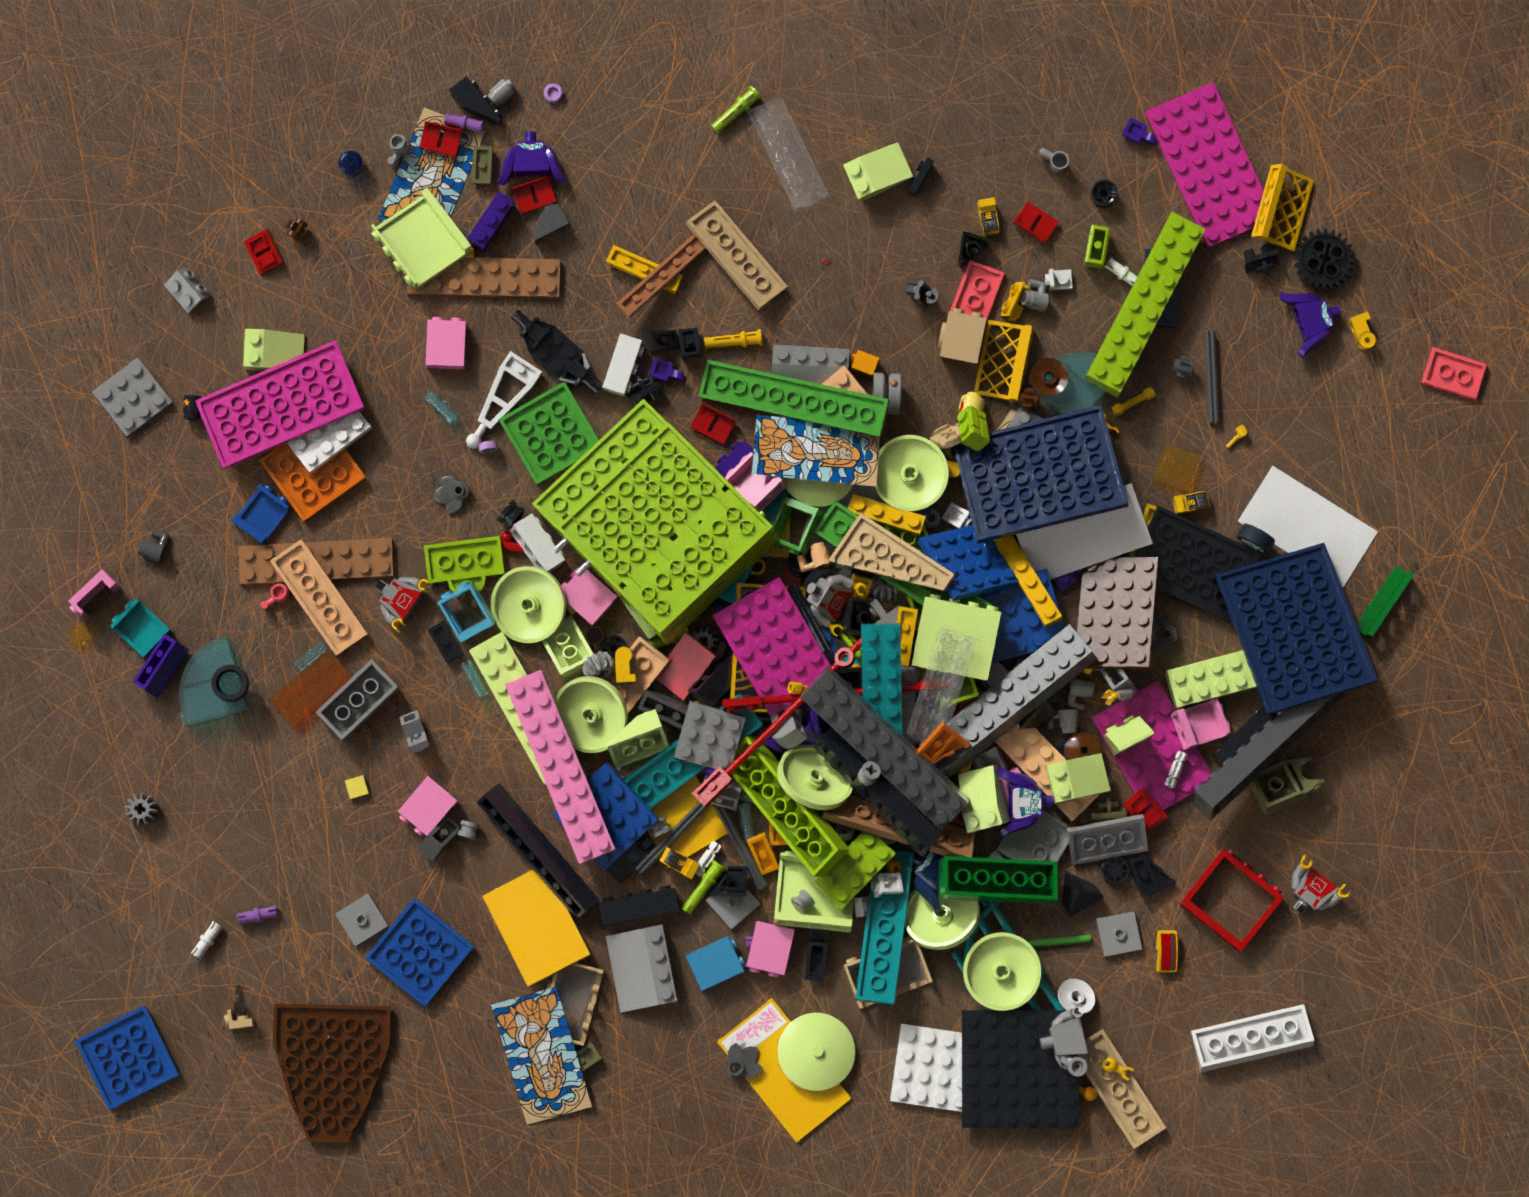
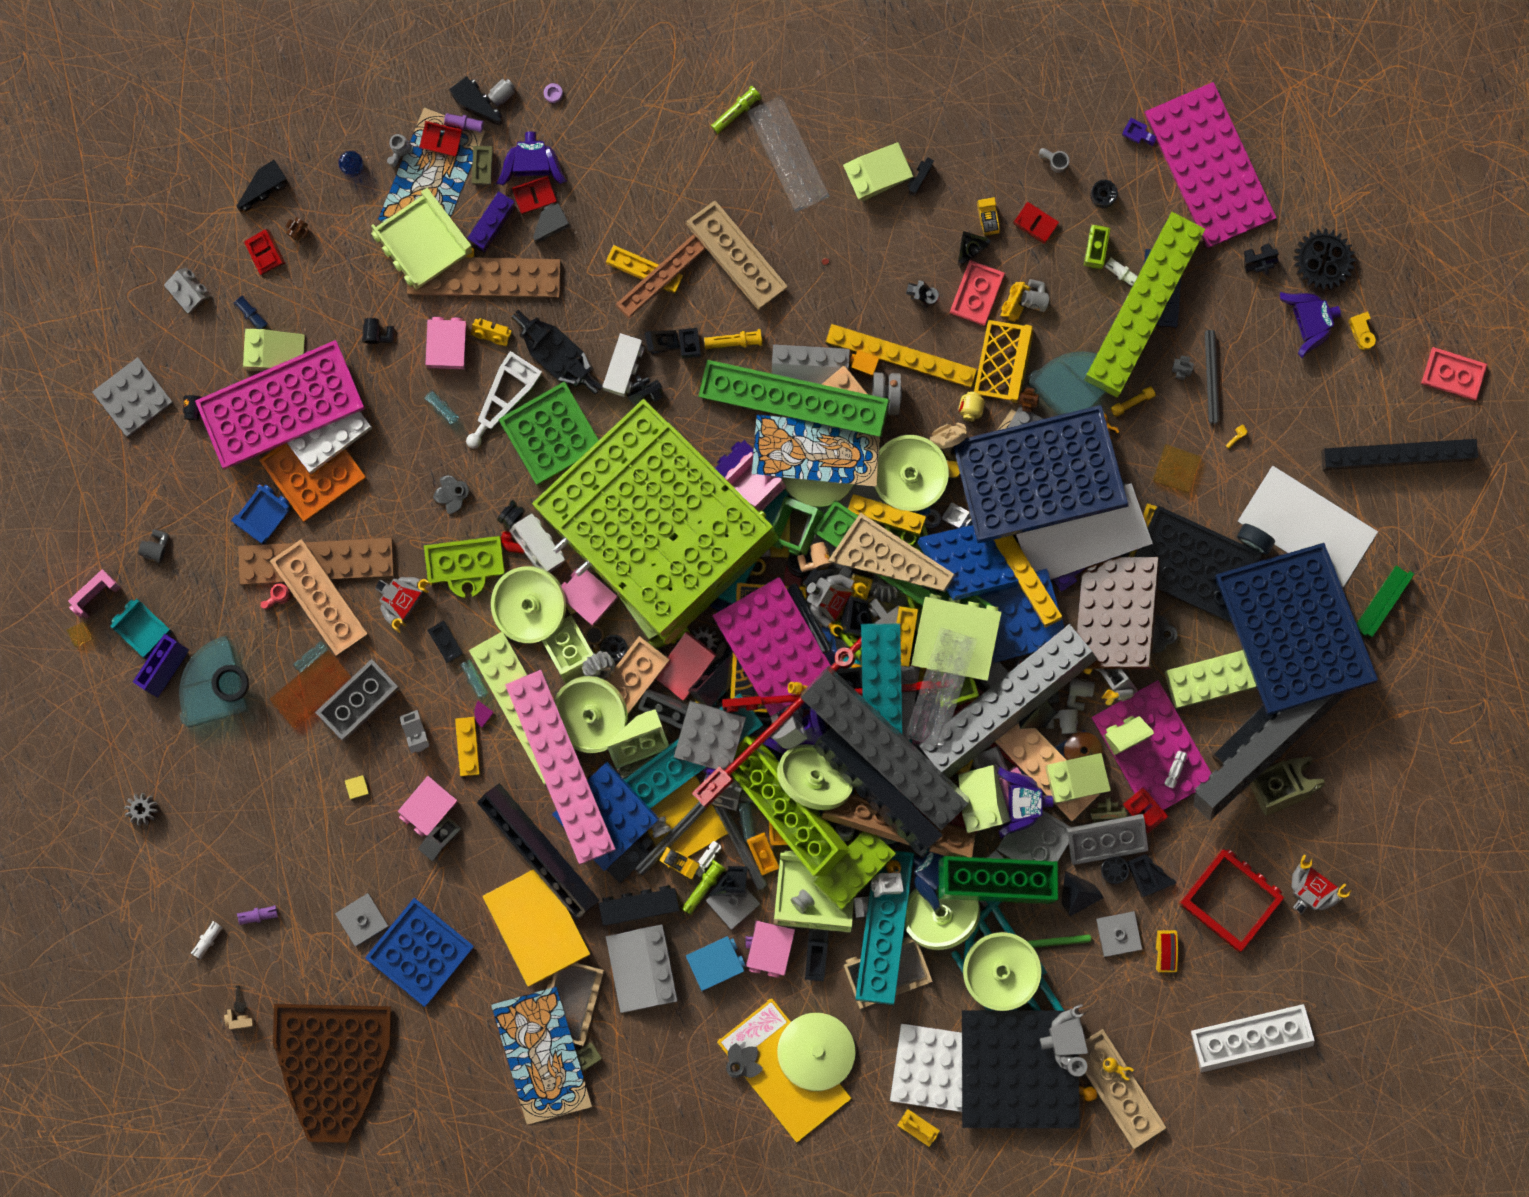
blue plate [75,1005,180,1111] -> none
medium azure window [438,581,496,643] -> none
light grey wheel [457,820,480,840] -> none
lavender tile [478,441,498,454] -> none
yellow leg [615,647,638,683] -> none
dark purple plate [649,358,685,383] -> none
red piece [690,403,736,445] -> none
light grey wheel [858,761,881,786] -> none
orange wing [917,722,971,764] -> none
tan brick [938,308,986,364] -> none
lime brick [957,405,990,451] -> none
reddish brown dish [1030,358,1069,396] -> none
white bracket [1045,269,1072,291] -> none
white dish [1058,979,1095,1014] -> none
bright pink panel [1170,698,1230,750] -> none
leg [1172,491,1211,515] -> none
yellow fence [1251,164,1314,252] -> none
none -> dark blue pin [233,295,268,329]
none -> black slope [237,160,288,212]
none -> black piece [362,318,394,344]
none -> yellow plate [455,717,480,776]
none -> yellow hinge [471,318,512,346]
none -> magenta tile [474,701,494,728]
none -> yellow plate [826,324,977,388]
none -> yellow hinge [897,1109,940,1147]
none -> black brick [1321,439,1478,471]

